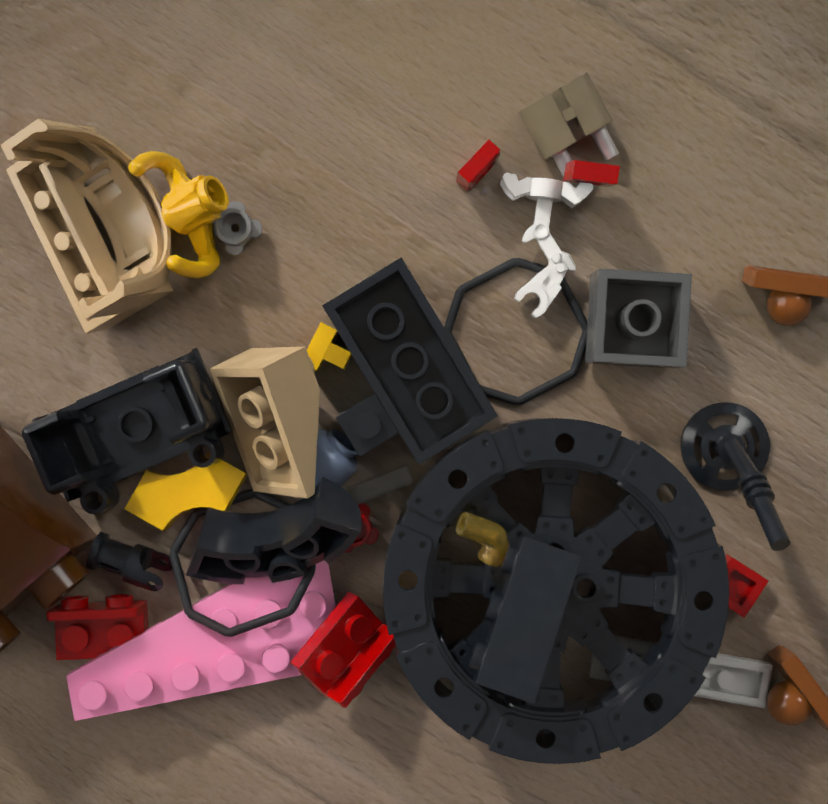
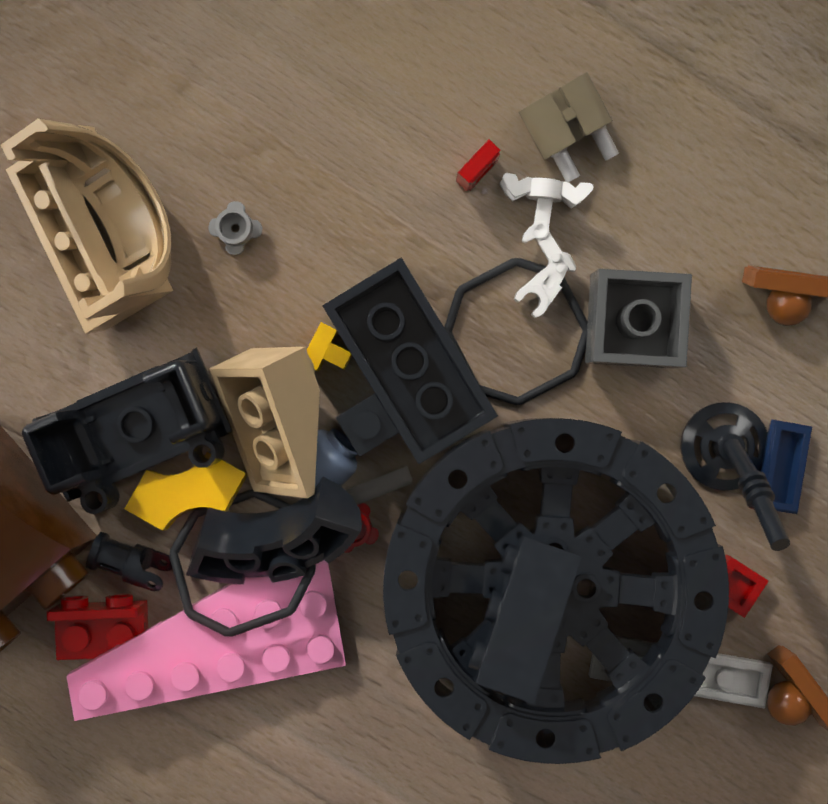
yellow piece [128,151,229,279] -> none
red bracket [290,592,396,708] -> none
clear yellow arm [456,511,510,567] -> none
red tile [563,160,620,187] -> none
none -> dark blue tile [761,419,812,514]

